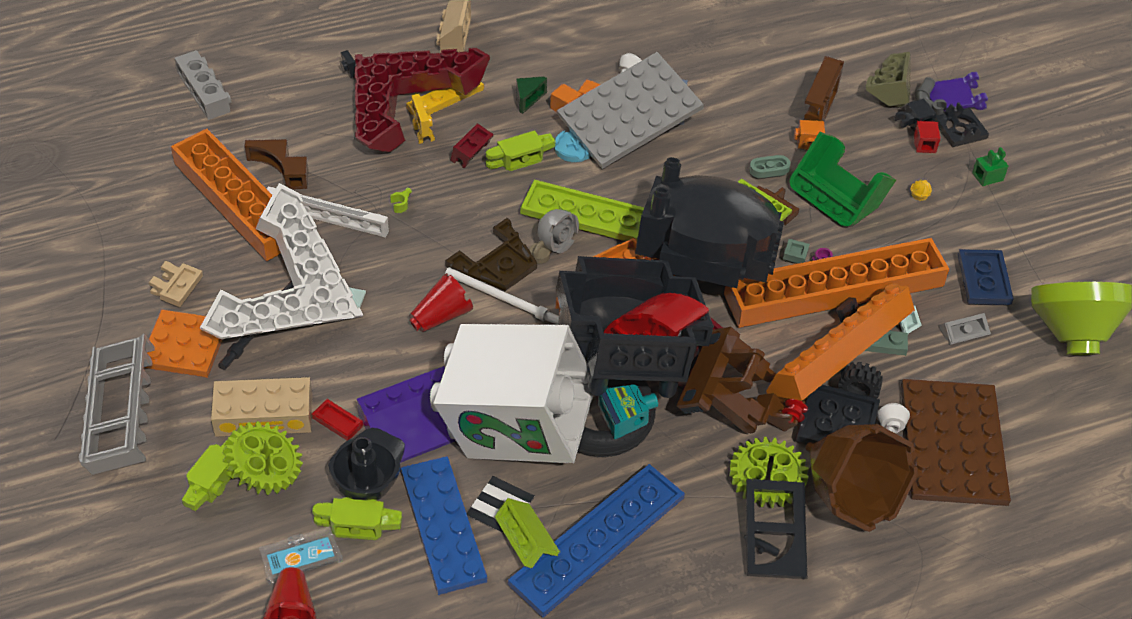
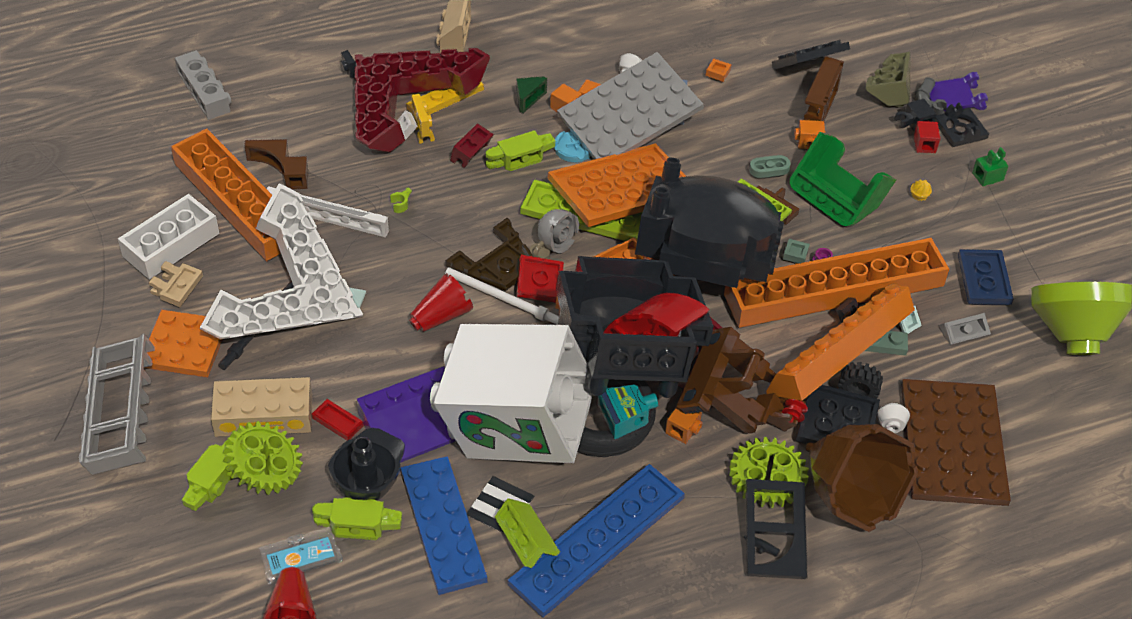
none -> white brick [118,194,219,280]
none -> white plate [397,110,417,140]
none -> red tile [516,255,564,303]
none -> orange plate [547,143,686,227]
none -> orange brick [665,407,703,444]
none -> orange plate [705,59,732,82]
none -> black plate [772,40,850,69]

